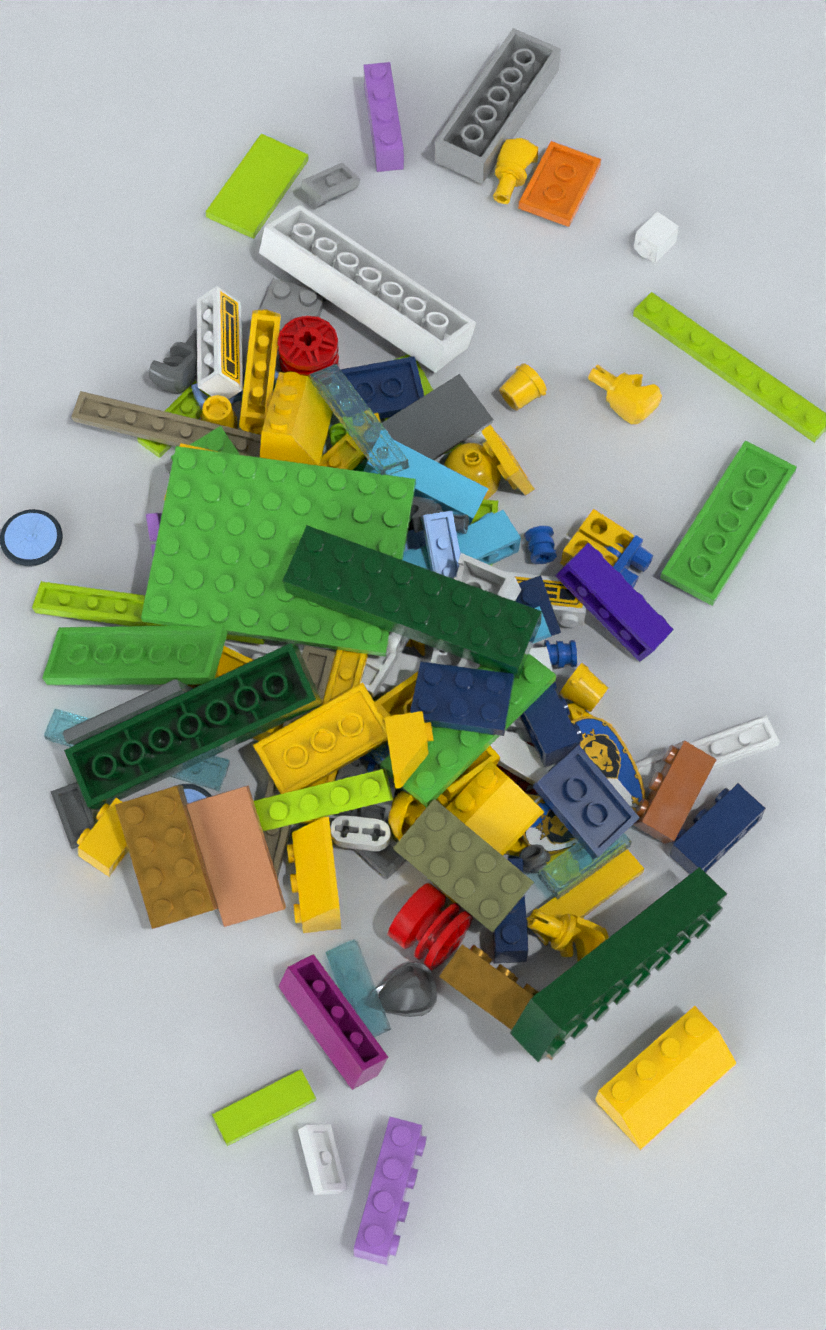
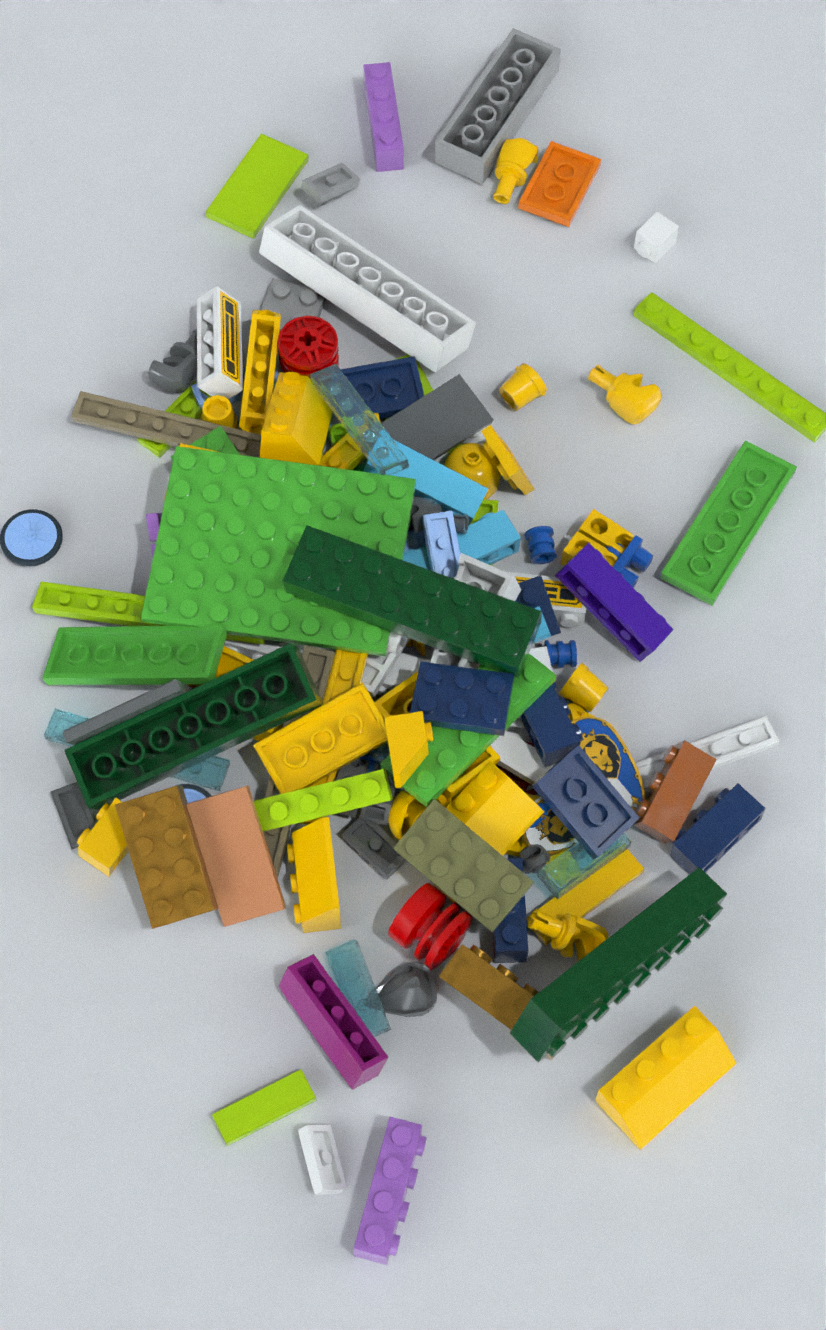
white beam [330,815,390,851] -> none

